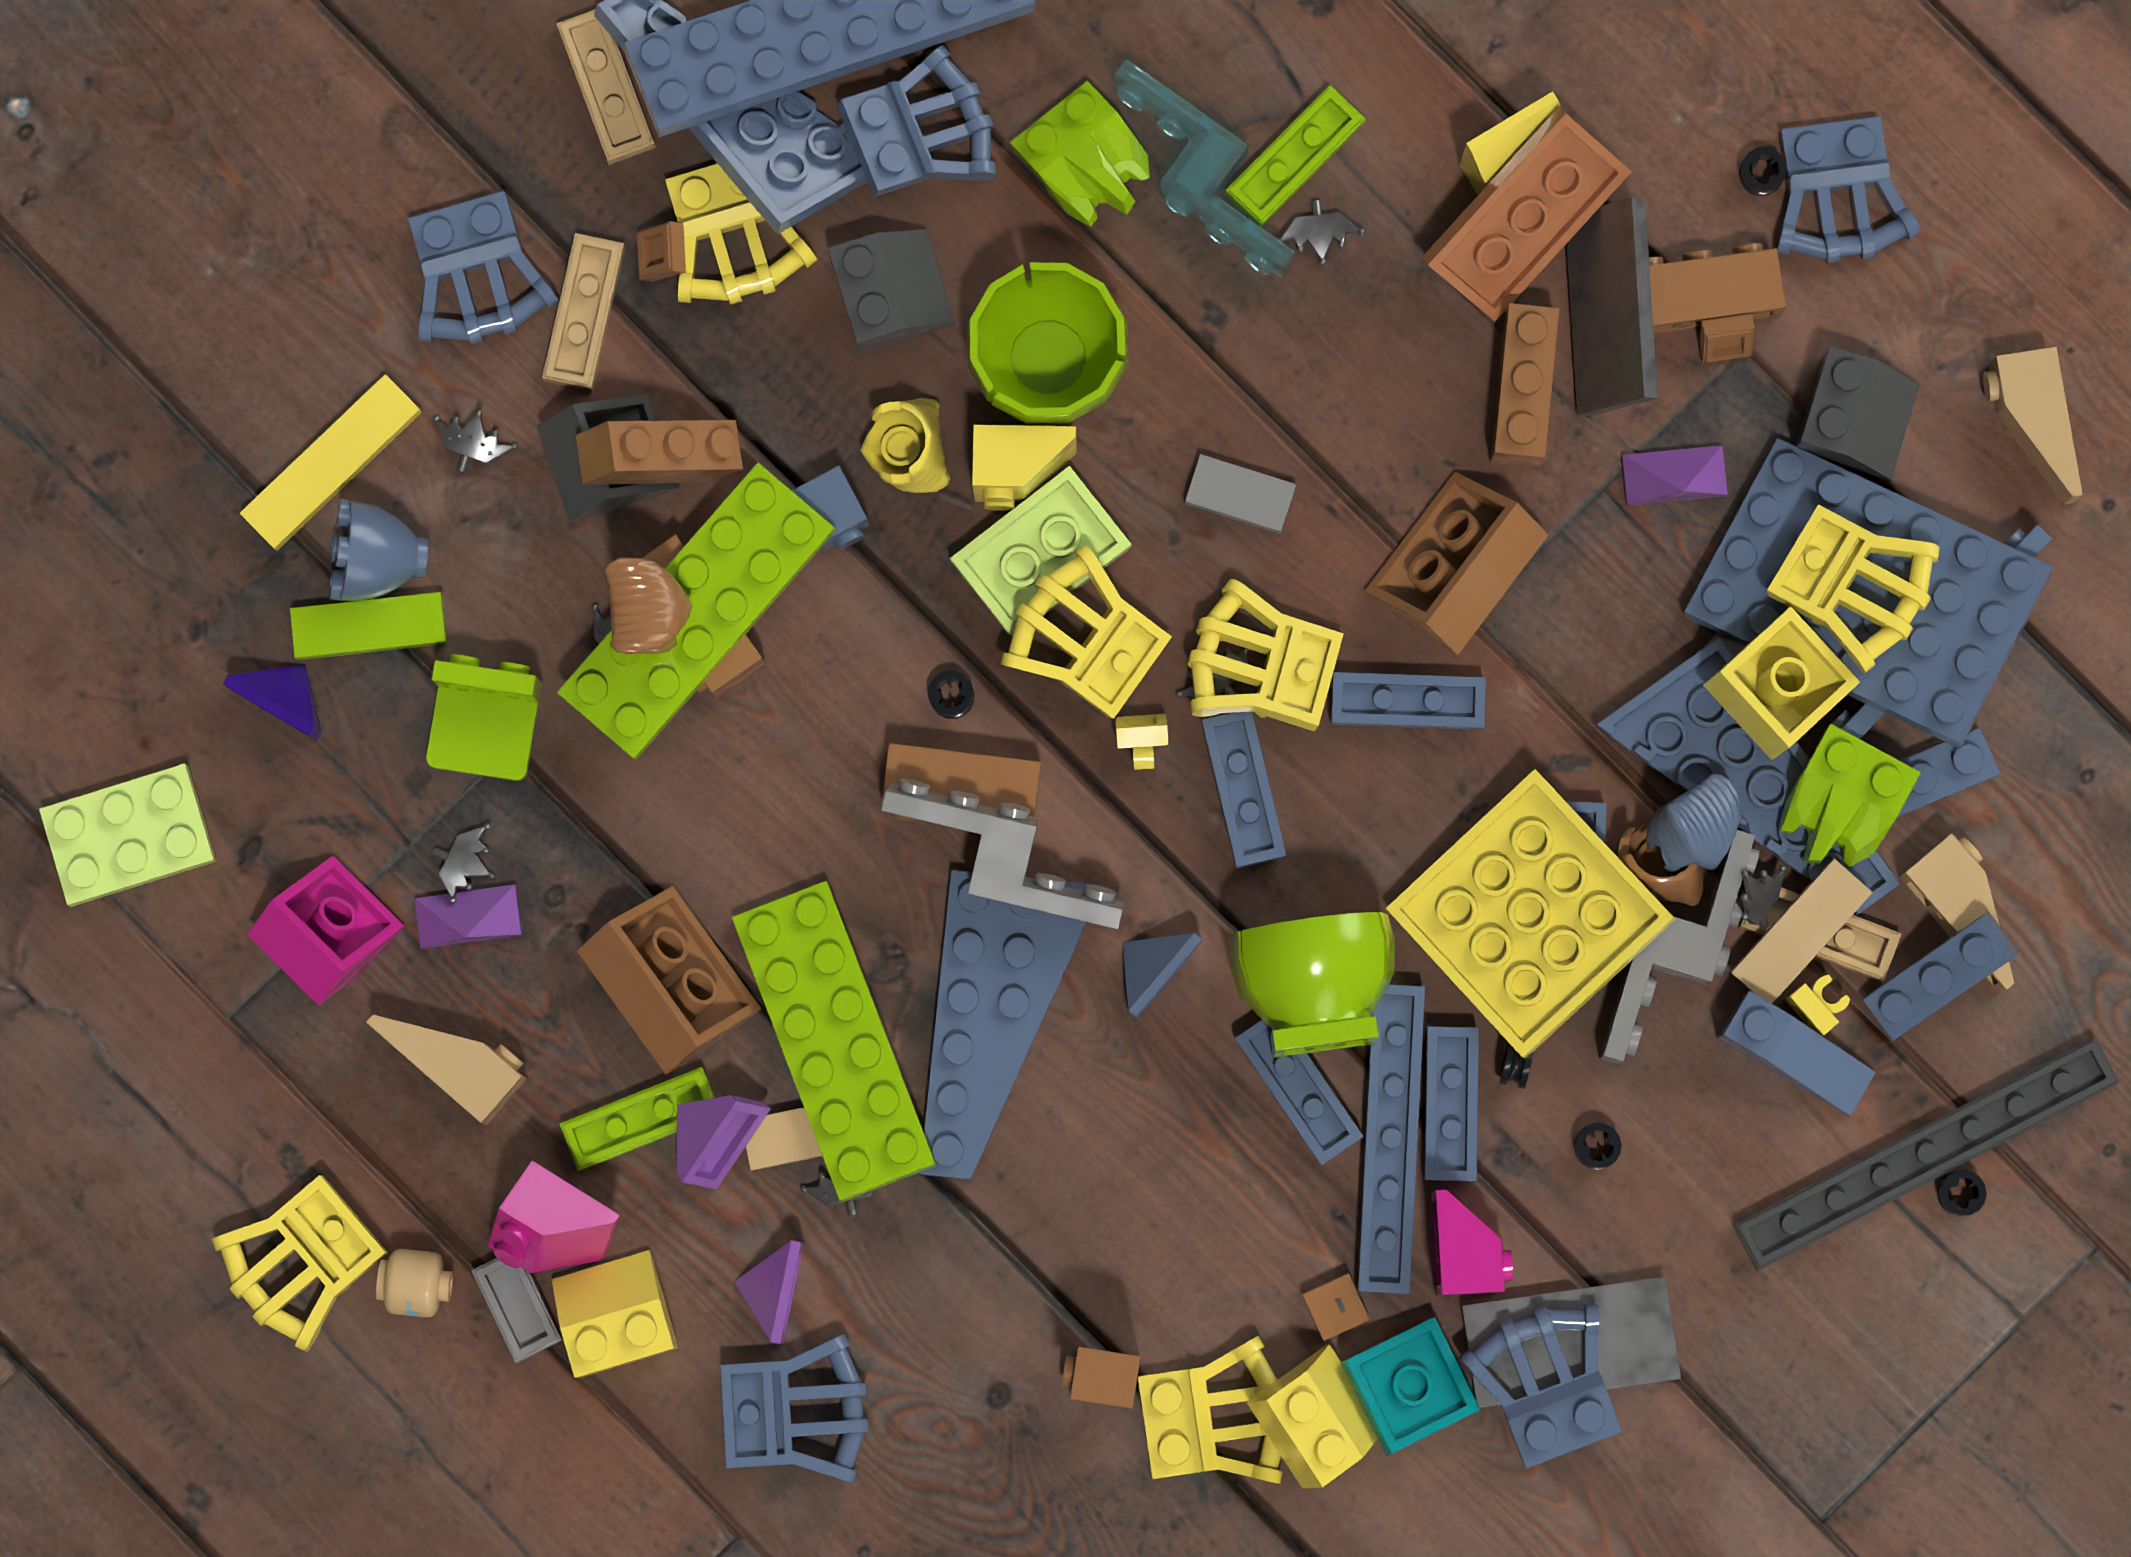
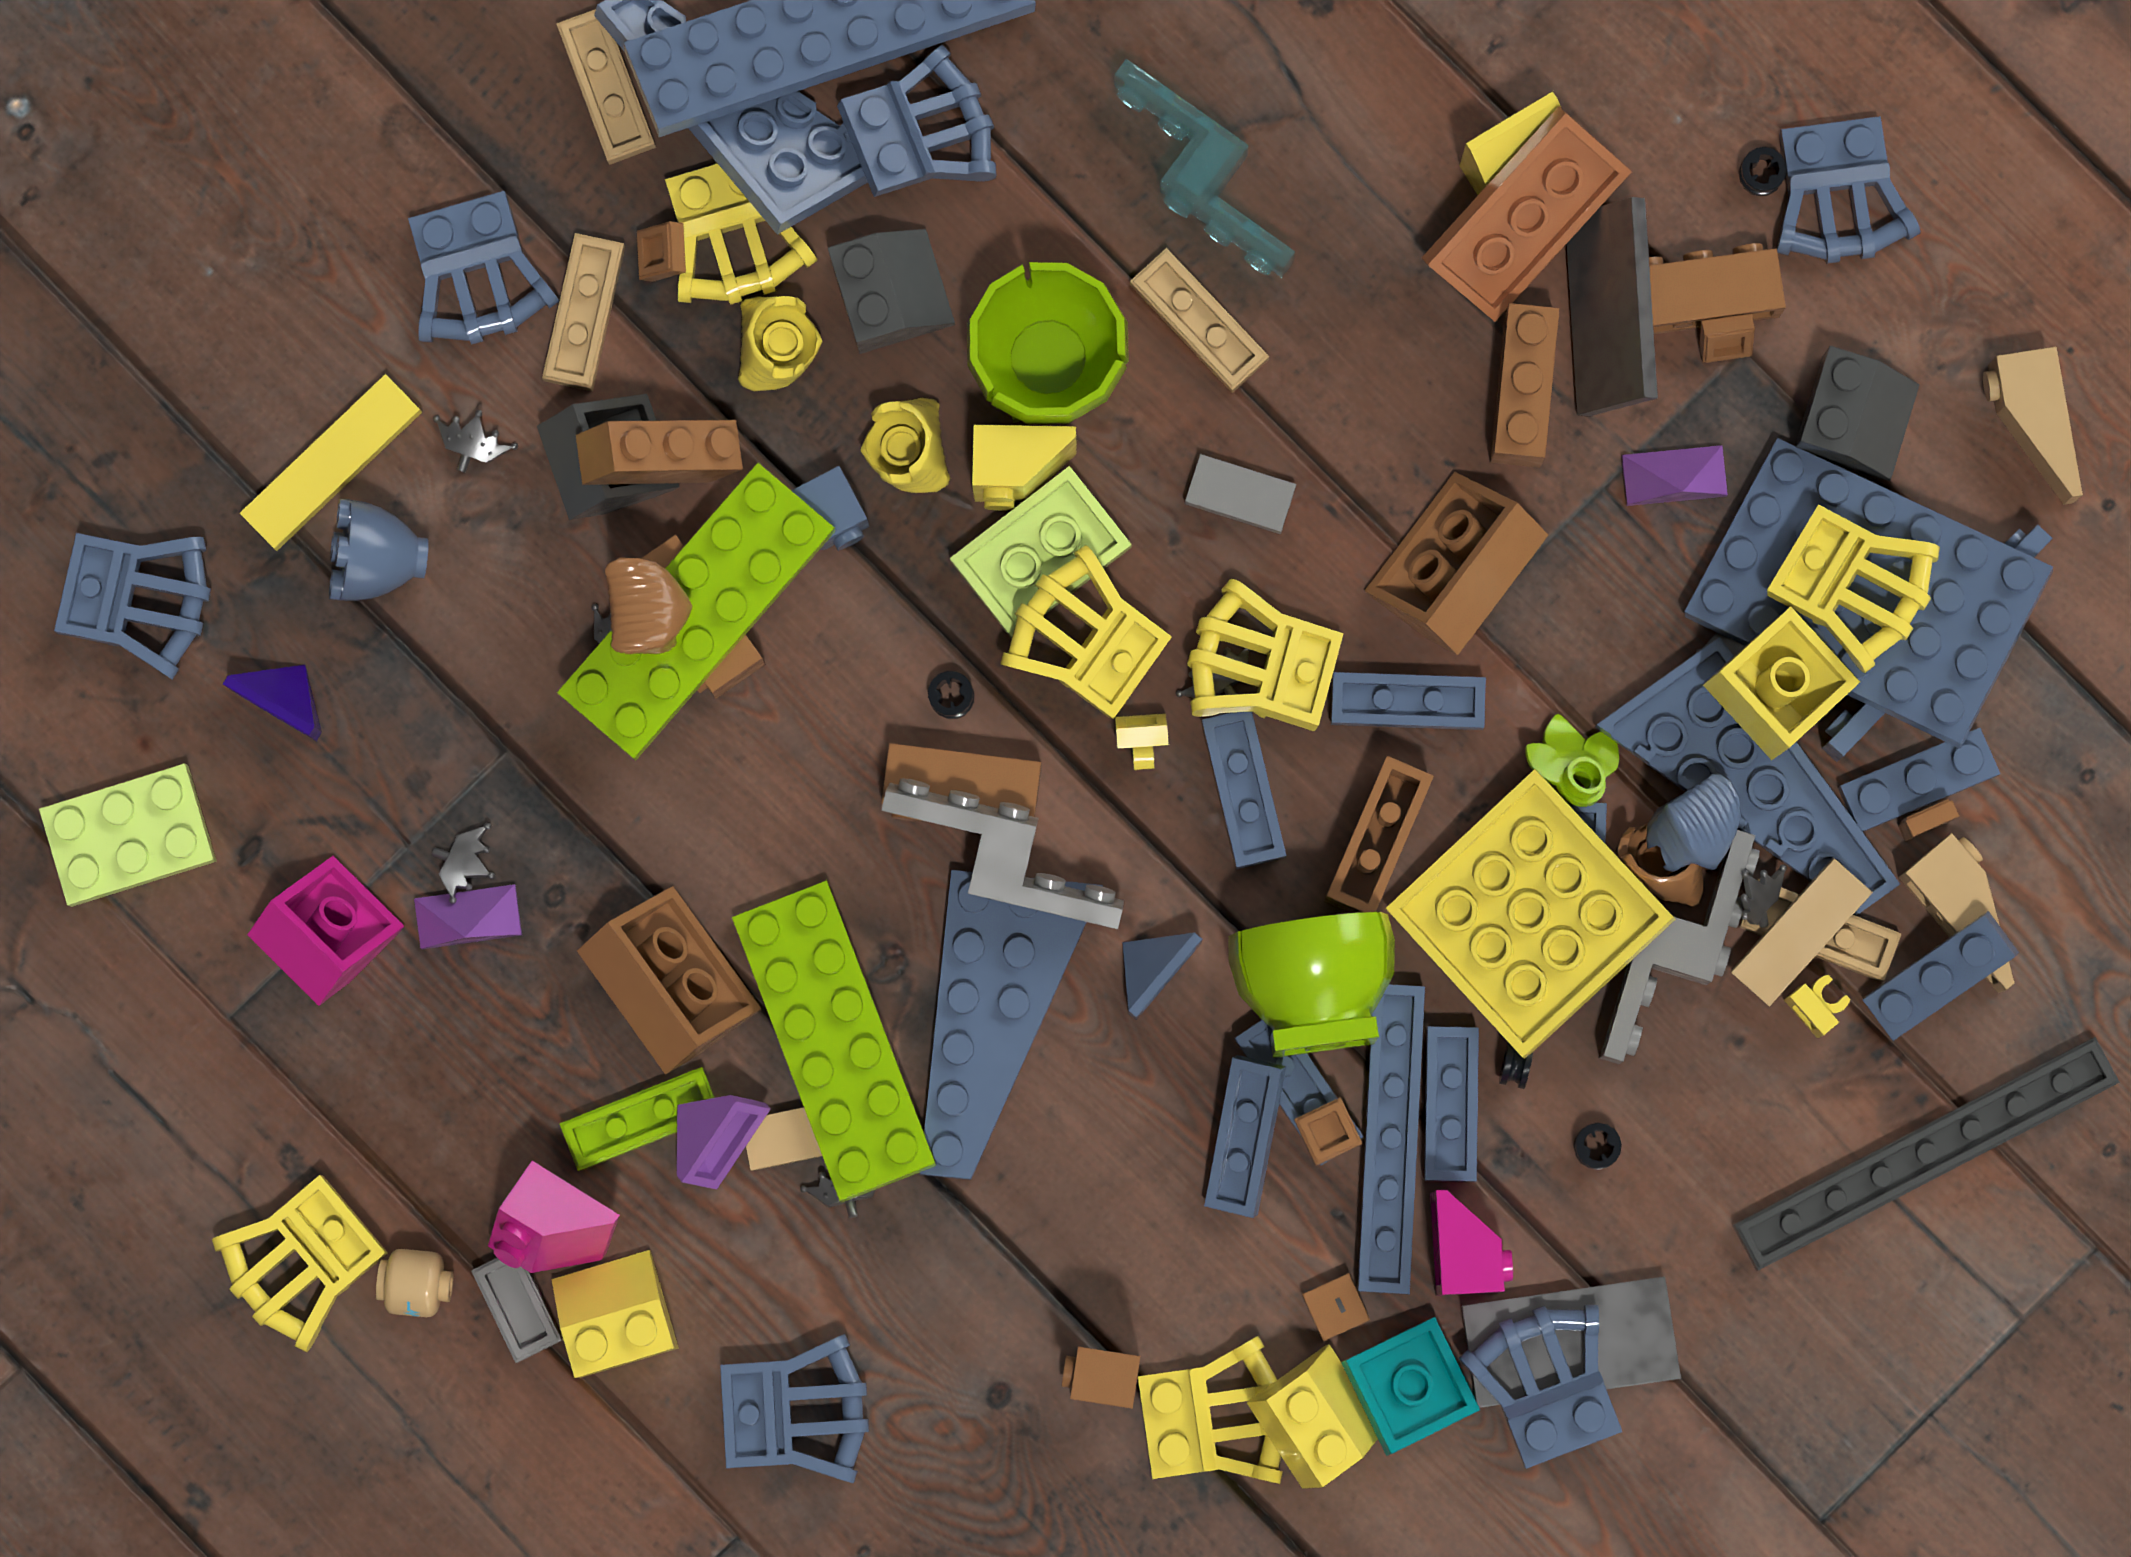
lime tile [290,592,448,660] -> none
tan slope [366,1015,527,1125] -> none
lime bracket [426,654,542,781] -> none
medium lavender slope [734,1240,804,1344] -> none
lime plate [1010,81,1150,227] -> none
lime tile [1225,85,1366,228] -> none
flat silver piece [1275,200,1366,265] -> none
sand blue slope [1716,991,1876,1117] -> none
lime plate [1778,723,1921,867] -> none
black bush [1937,1170,1987,1217] -> none
none -> sand blue plate [54,533,211,680]
none -> light yellow hair [738,296,823,391]
none -> tan tile [1130,248,1269,393]
none -> sand blue plate [1204,1055,1286,1218]
none -> medium nougat tile [1294,1097,1363,1166]
none -> medium nougat brick [1324,756,1434,913]
none -> lime plate [1525,714,1619,807]
none -> medium nougat tile [1898,799,1959,842]

